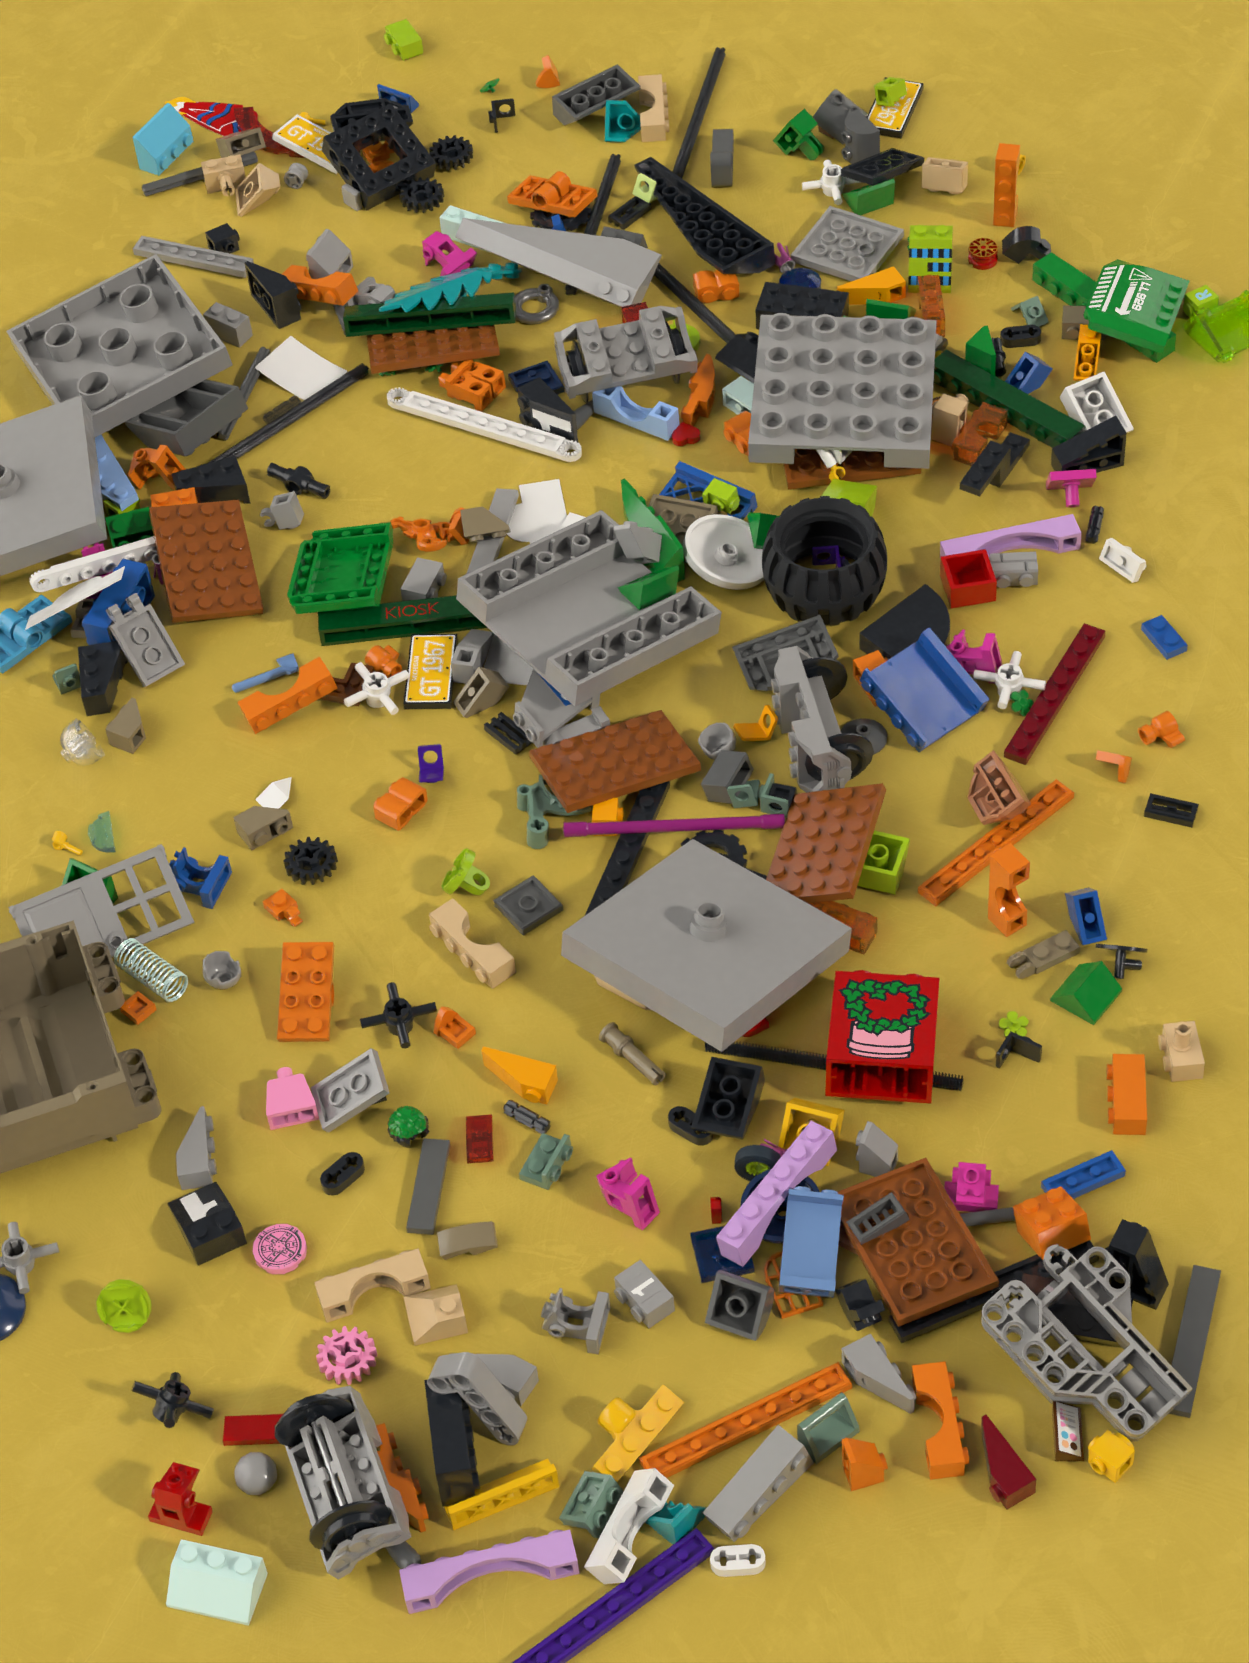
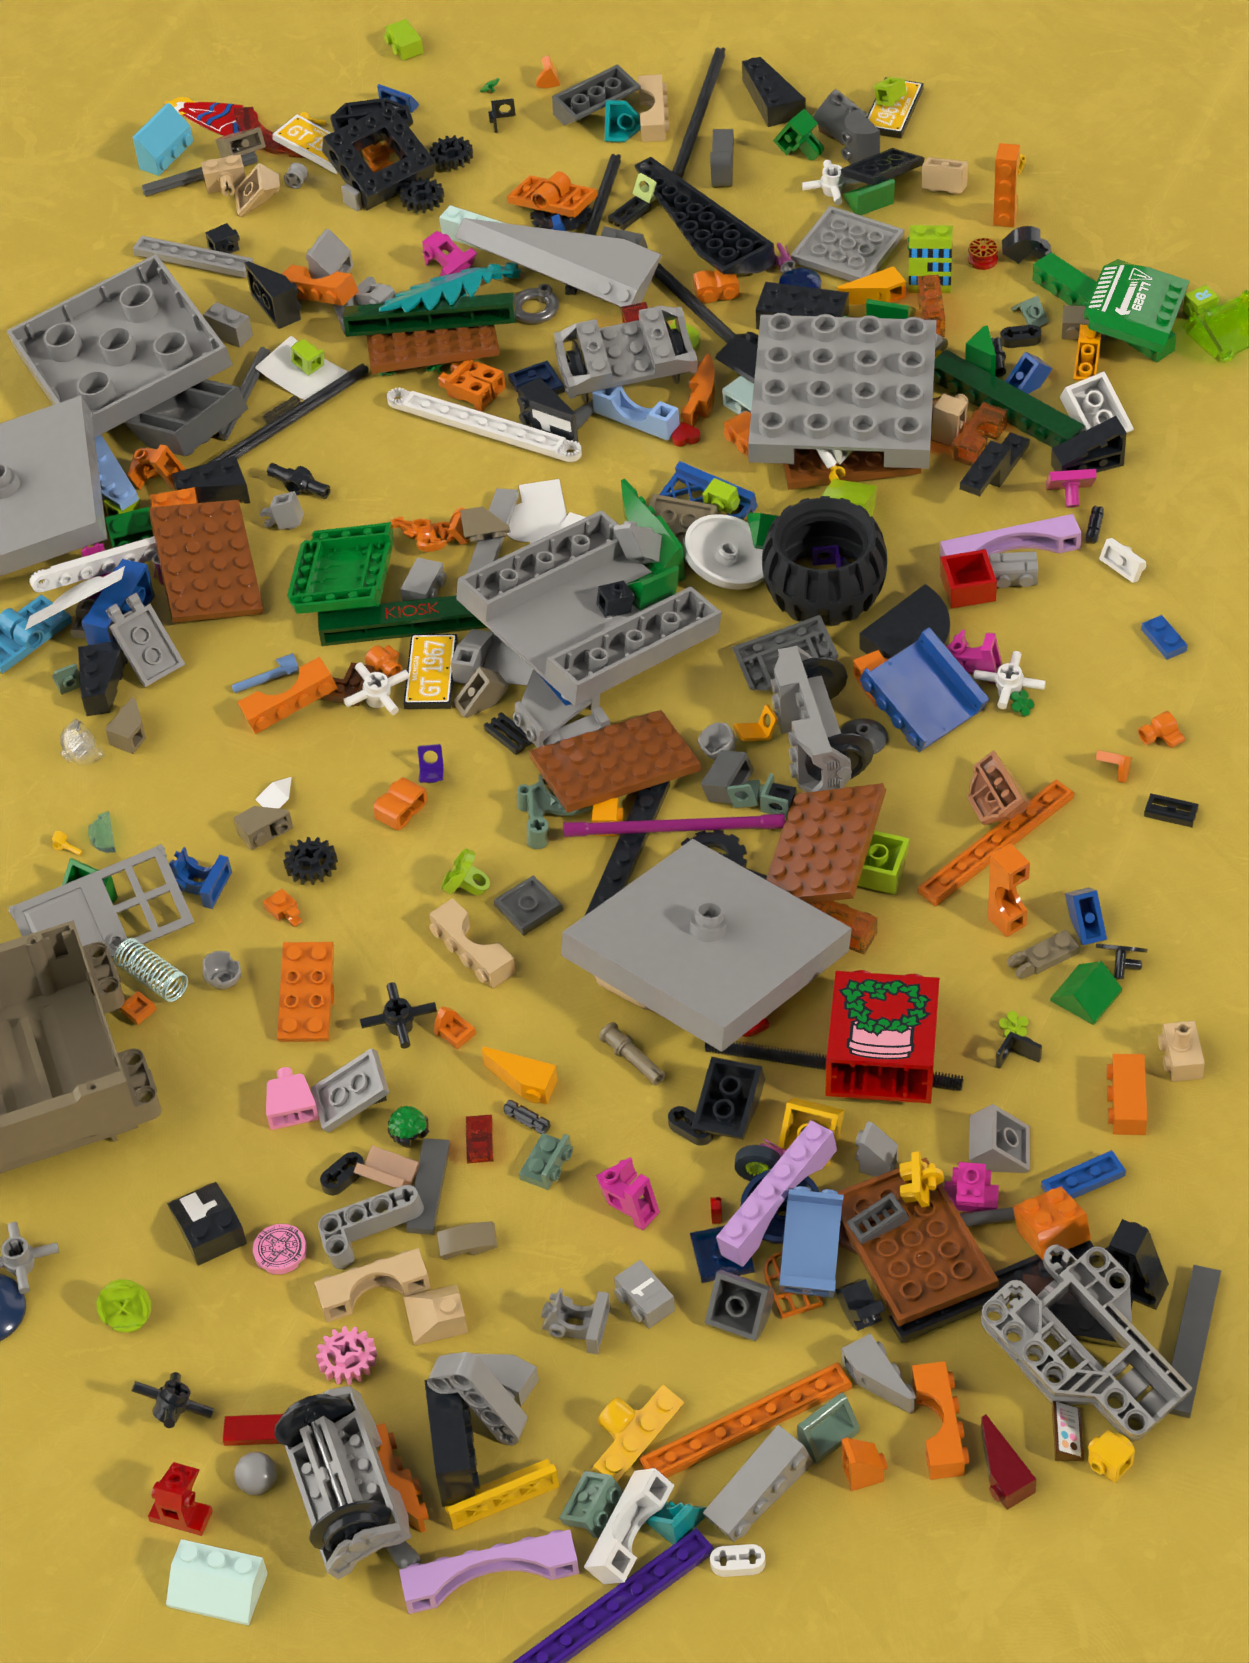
light grey slope [176,1106,217,1190] -> none
dark red plate [1004,623,1106,765] -> none
none -> lime brick [291,339,324,376]
none -> light grey beam [318,1185,424,1269]
none -> medium nougat panel [354,1145,420,1188]
none -> black brick [596,580,635,618]
none -> black wedge [742,57,806,127]
none -> yellow hips [899,1151,944,1208]
none -> light grey slope [969,1104,1030,1173]

